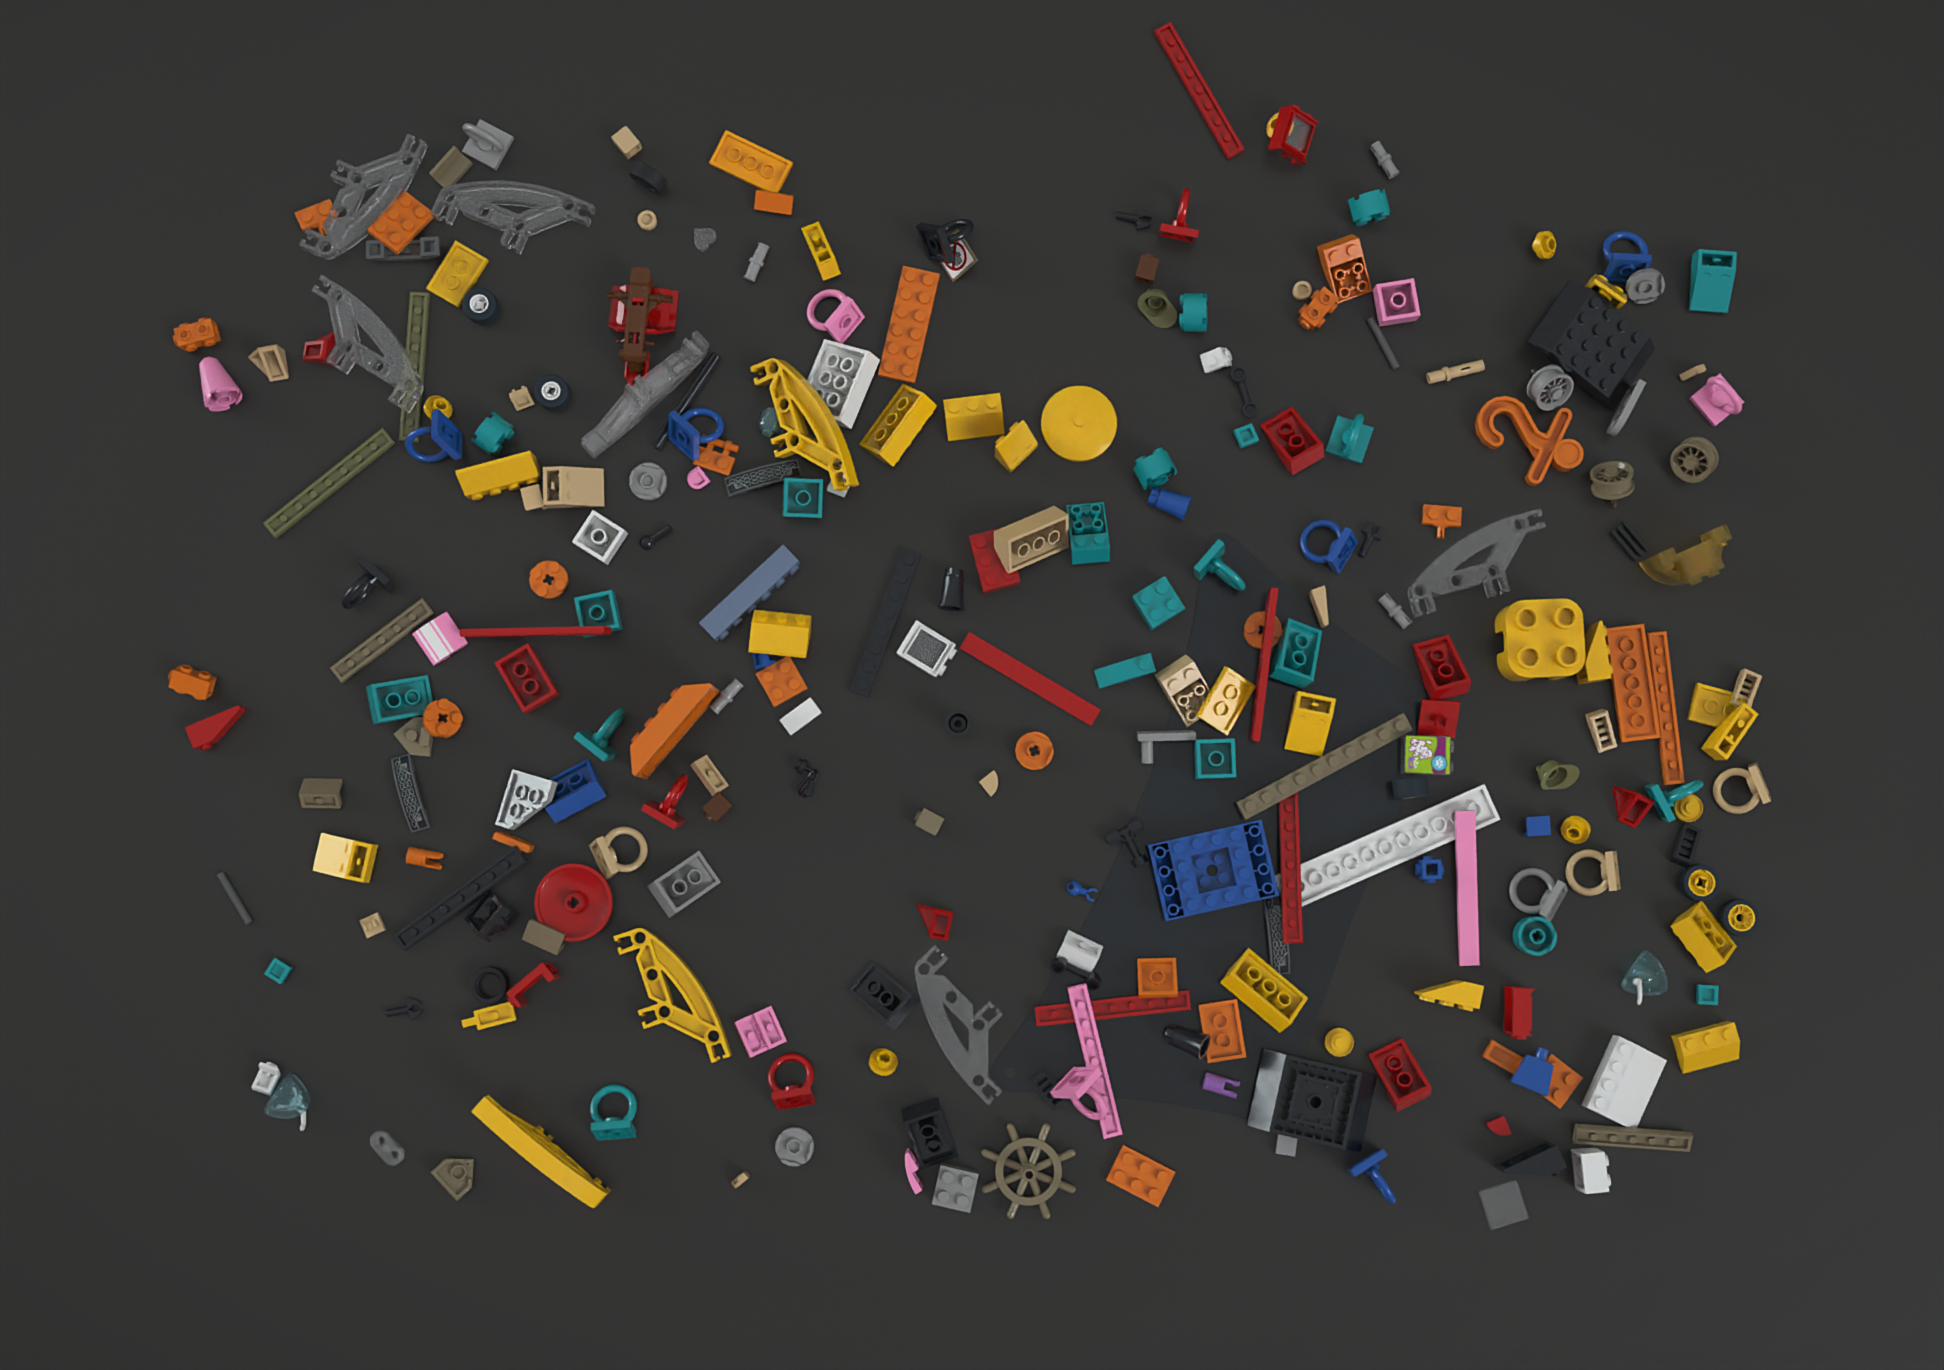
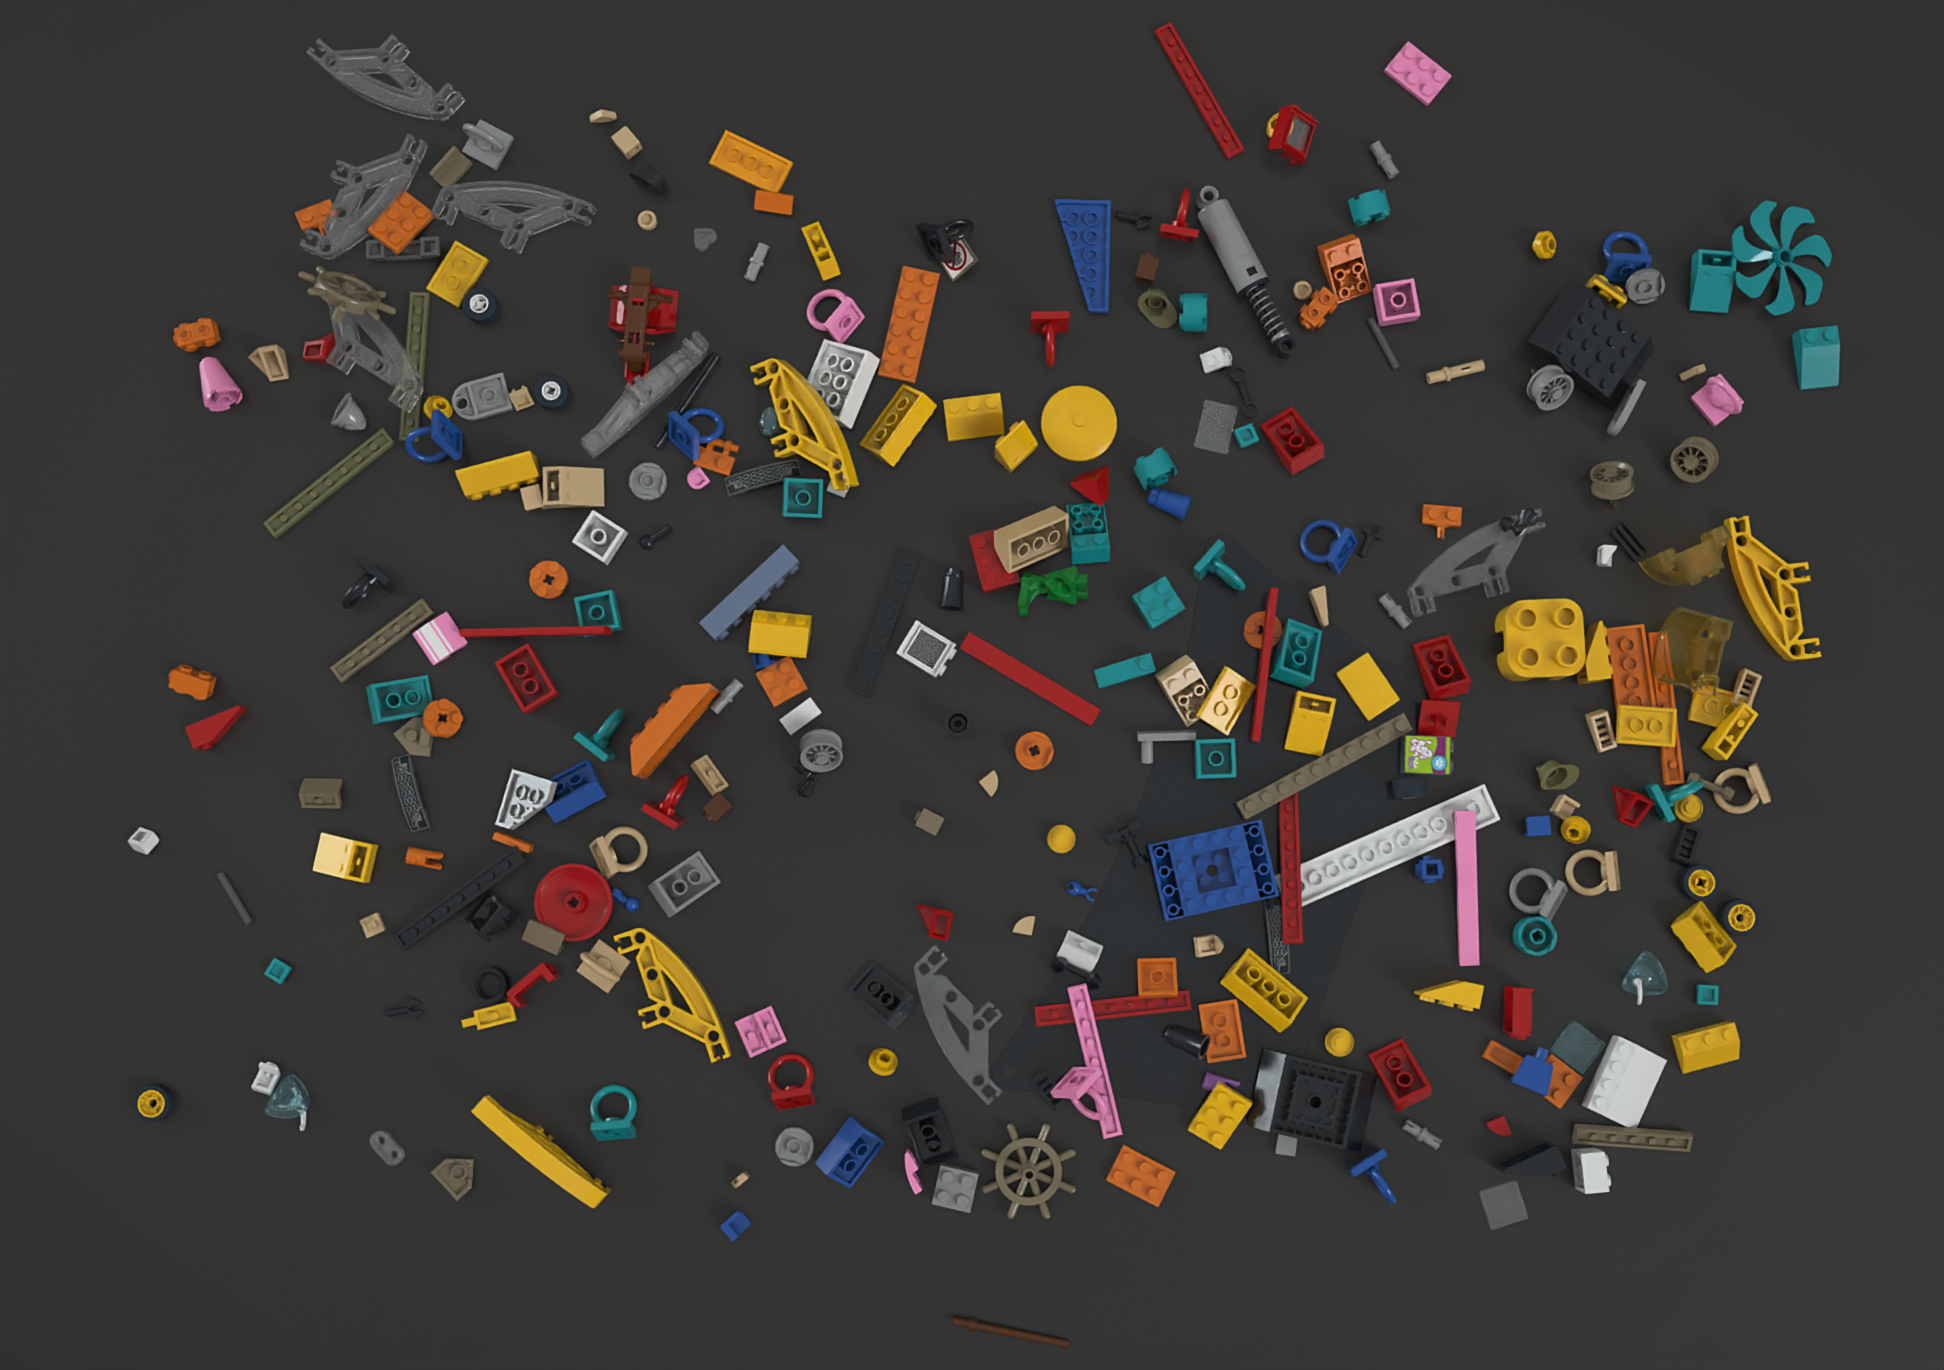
teal brick [471,411,515,456] -> none
teal tile [1325,414,1374,464] -> none
orange piece [1475,396,1584,486] -> none
none -> white slope [127,827,159,855]
none -> wheel [133,1084,175,1122]
none -> dark tan piece [298,266,396,323]
none -> clear piece [306,34,466,121]
none -> light grey piece [331,392,367,430]
none -> light grey tile [452,372,514,421]
none -> tan tile [577,939,631,993]
none -> tan tile [590,109,617,123]
none -> blue arm [612,888,639,912]
none -> blue panel [720,1208,751,1242]
none -> light grey wheel [799,726,843,772]
none -> blue slope [815,1116,886,1188]
none -> reddish brown bar [952,1317,1069,1348]
none -> tan tile [1013,916,1035,936]
none -> green hips [1018,566,1089,615]
none -> red tile [1030,311,1070,367]
none -> yellow plate [1047,825,1076,853]
none -> blue wing [1054,199,1111,313]
none -> red slope [1070,465,1109,507]
none -> yellow plate [1188,1081,1252,1150]
none -> tan plate [1193,934,1224,957]
none -> clear piece [1194,399,1238,455]
none -> light grey piece [1196,186,1297,359]
none -> yellow tile [1335,652,1400,721]
none -> bright pink plate [1384,41,1452,106]
none -> light grey pin [1402,1119,1442,1150]
none -> black piece [1498,508,1537,537]
none -> tan panel [1549,794,1581,821]
none -> clear light blue tile [1550,1020,1606,1075]
none -> white slope [1597,545,1617,567]
none -> yellow tile [1616,705,1677,747]
none -> clear yellow piece [1653,607,1733,697]
none -> dark tan bar [1686,772,1735,801]
none -> yellow piece [1723,516,1821,661]
none -> teal piece [1732,201,1832,316]
none -> teal slope [1792,326,1840,390]

